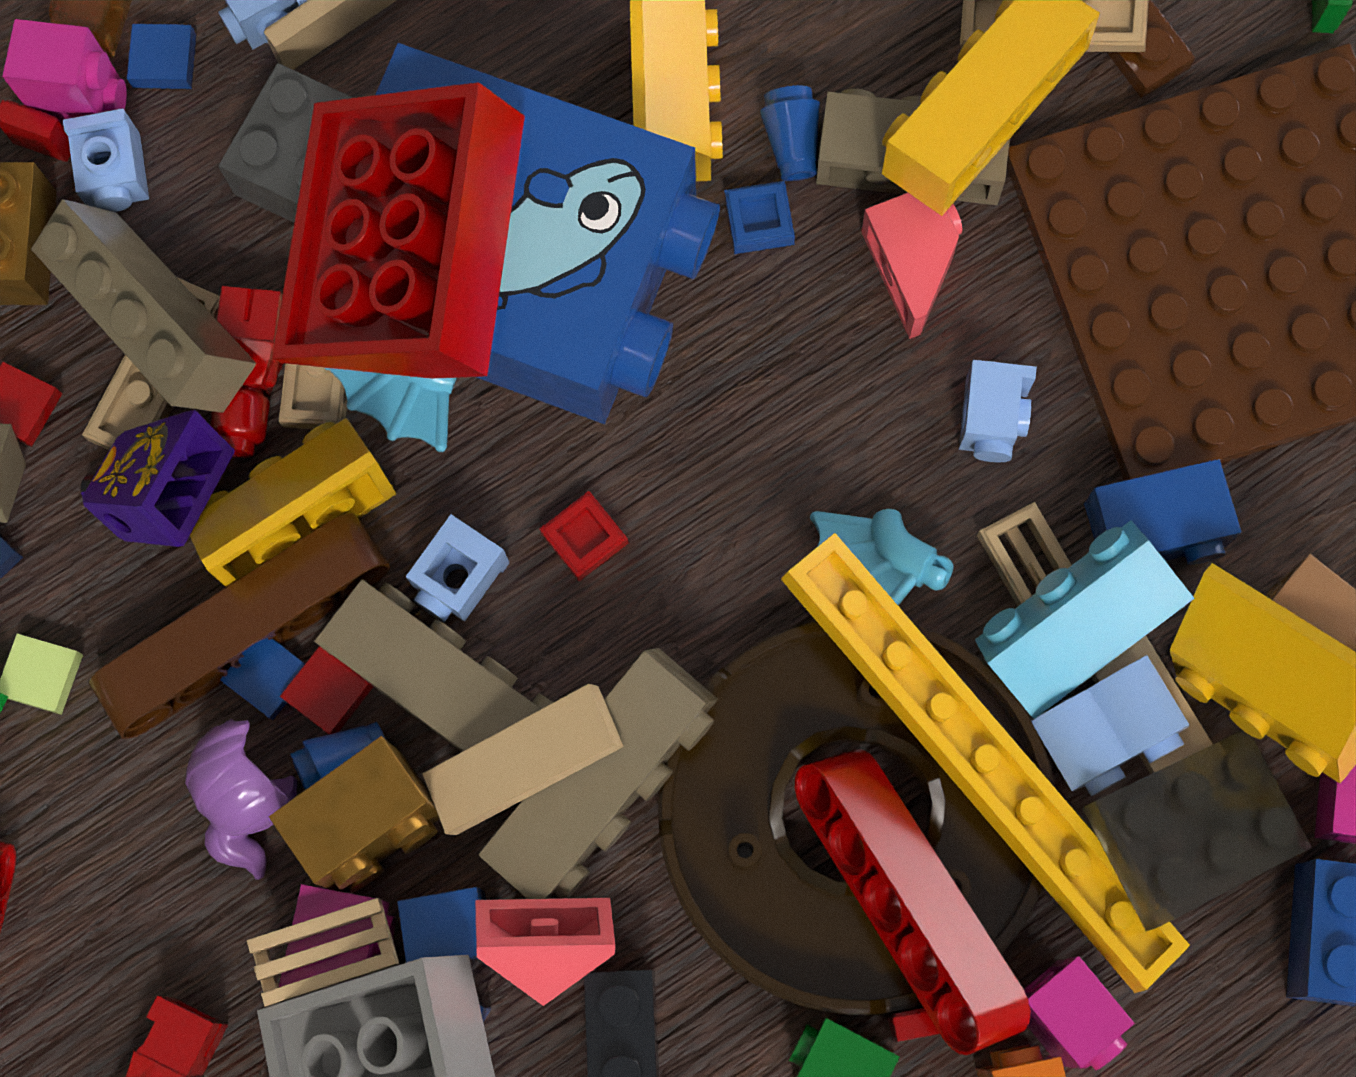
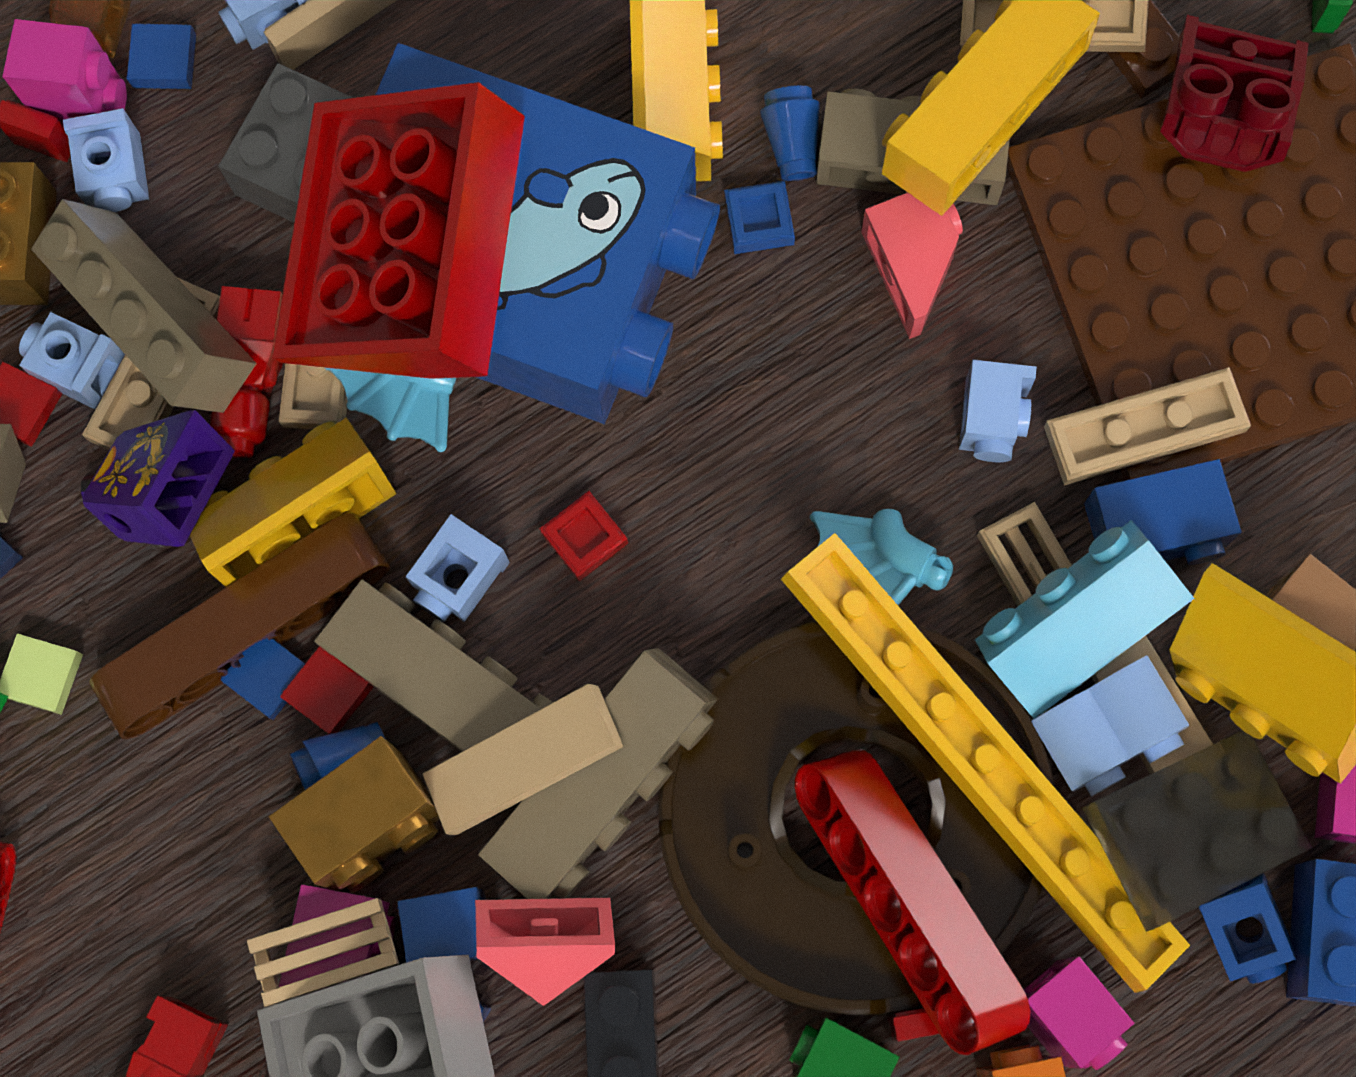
medium lavender hair [185,719,297,880] -> none
none -> light blue brick [19,312,125,410]
none -> tan tile [1044,367,1251,486]
none -> dark red slope [1160,15,1309,172]
none -> blue brick [1198,870,1295,983]

